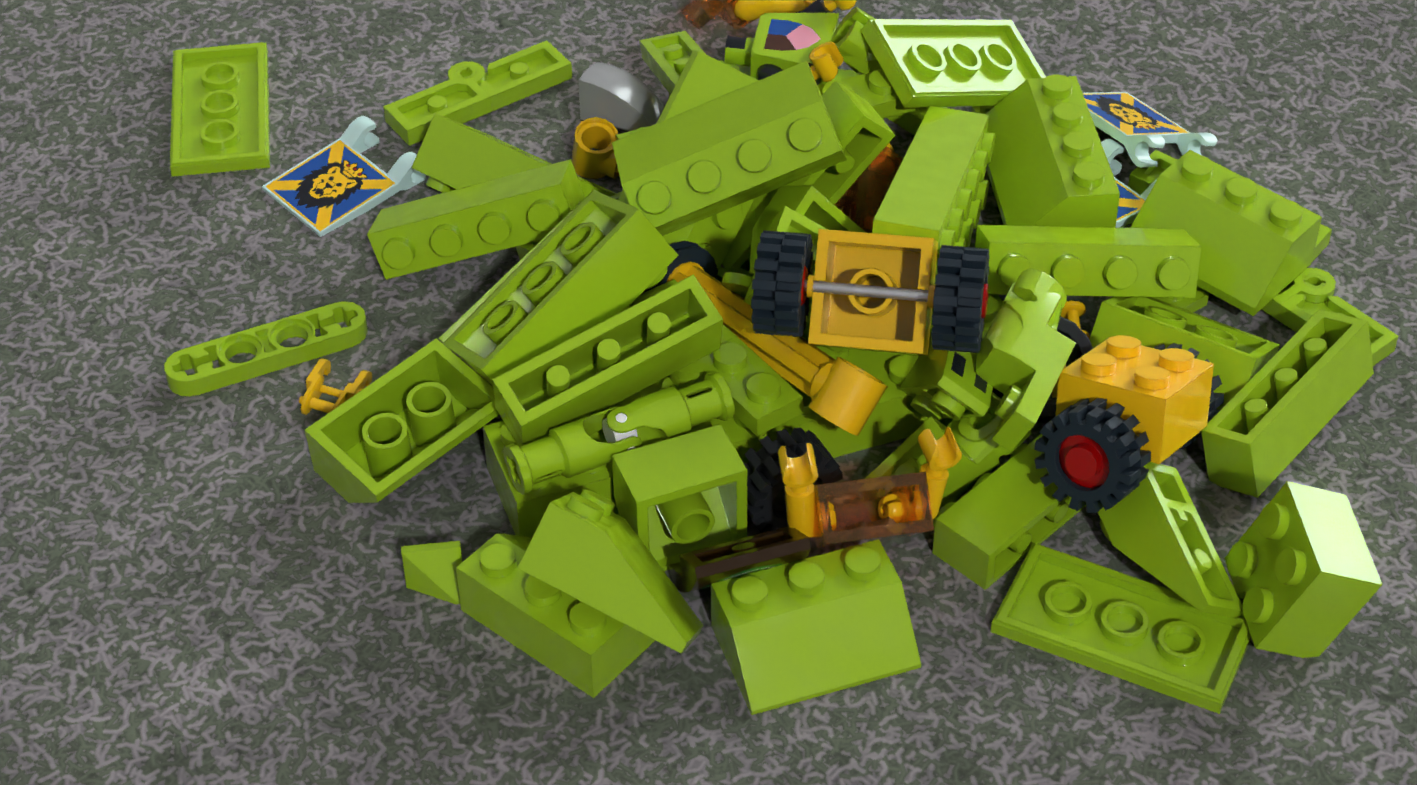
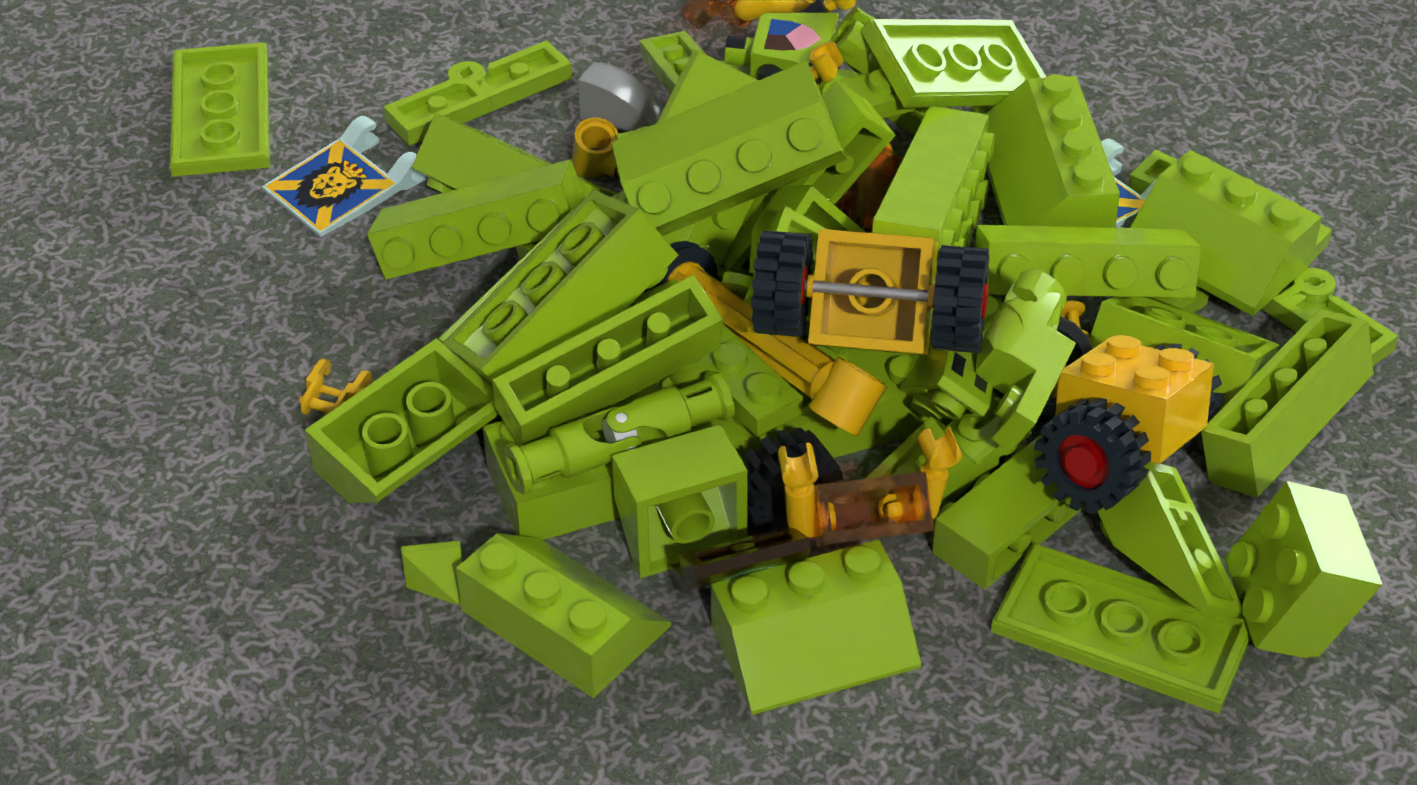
lime beam [164,301,368,397] -> none
lime slope [518,489,704,654] -> none
flag [1083,92,1217,168] -> none

